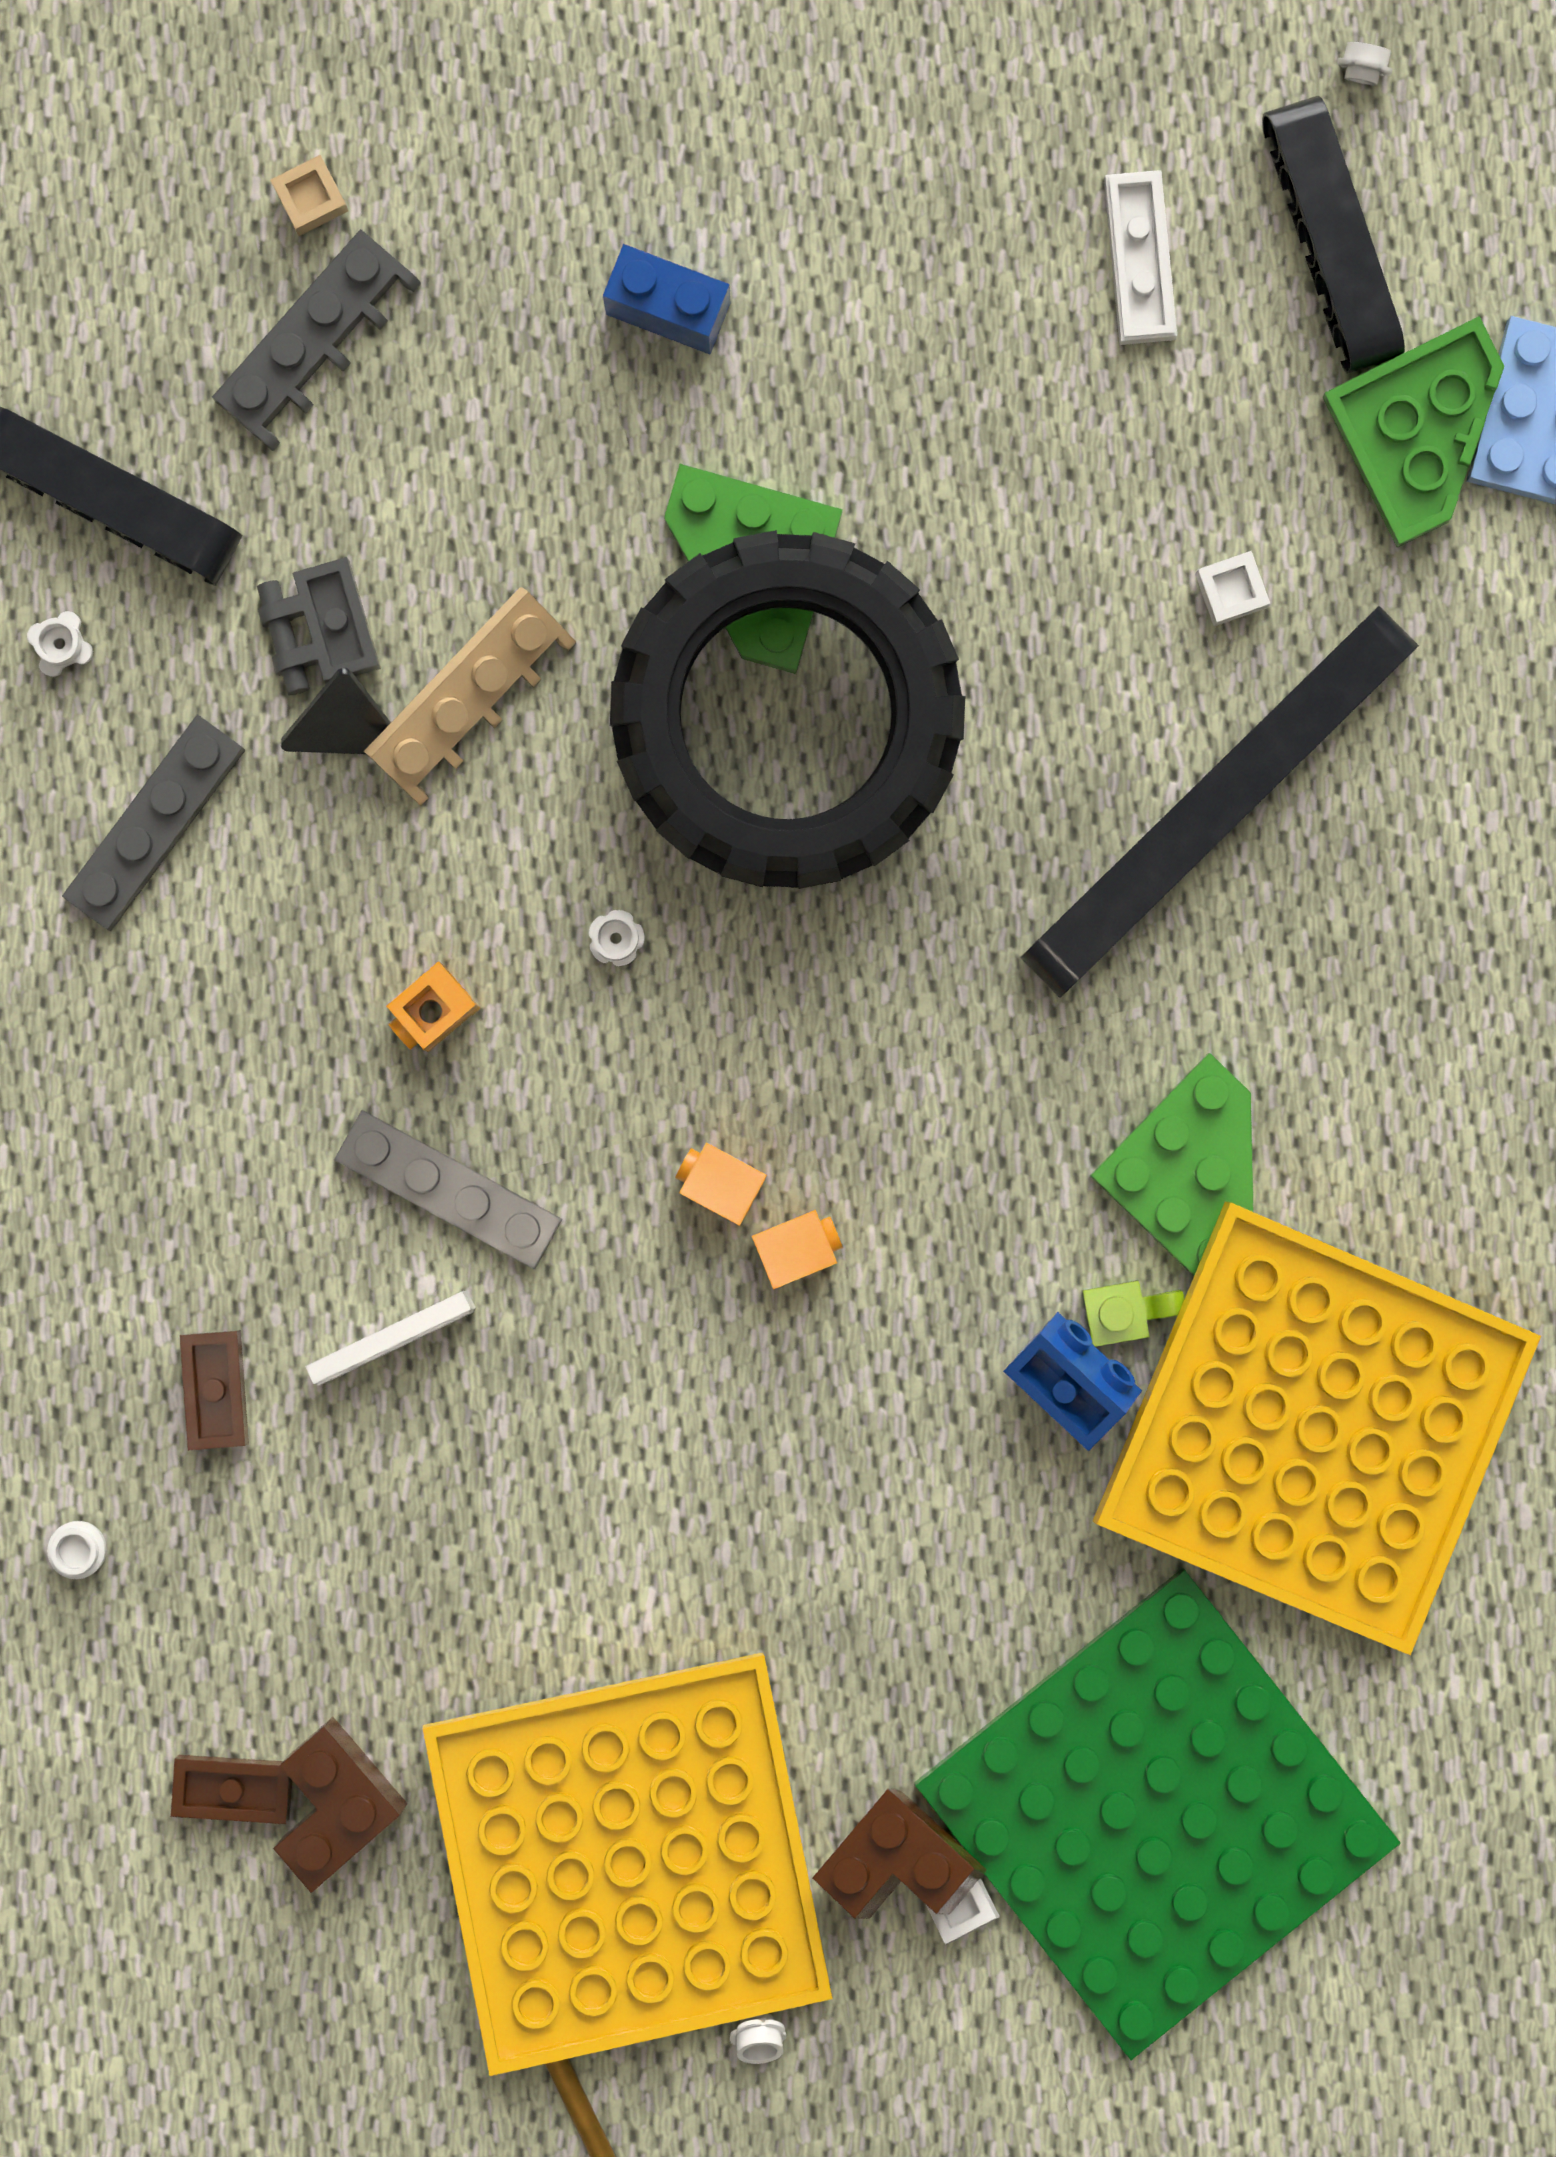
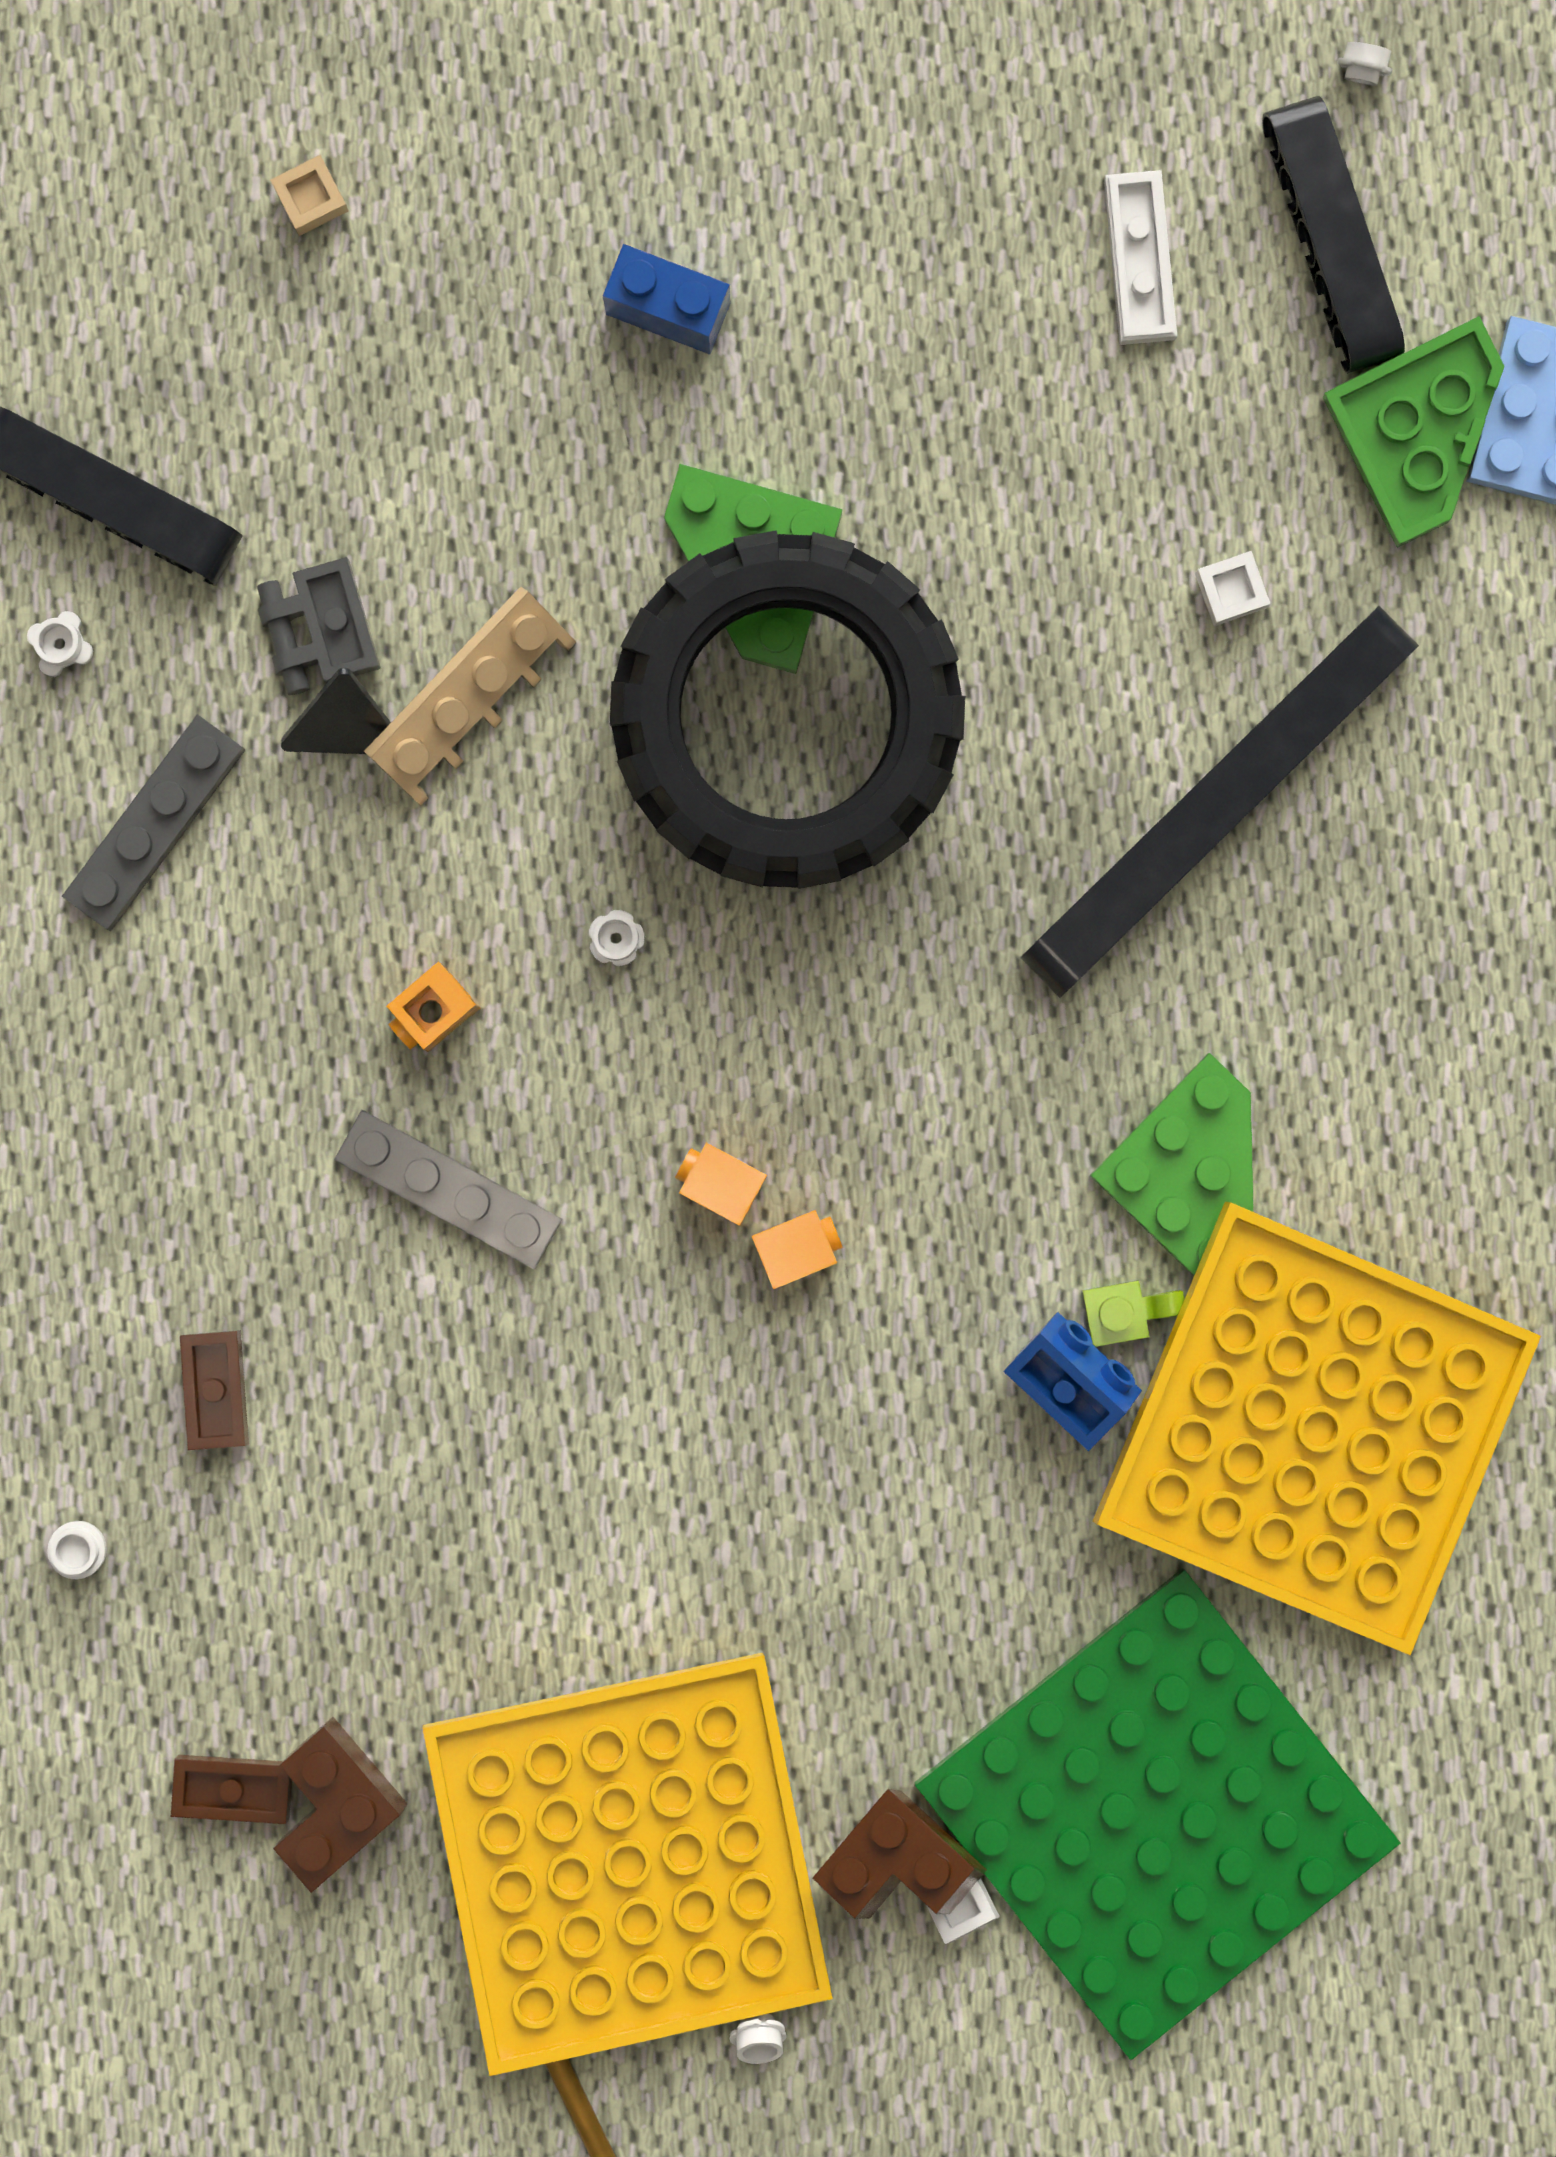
dark grey hinge [212,229,421,451] -> none
white tile [305,1290,476,1386] -> none

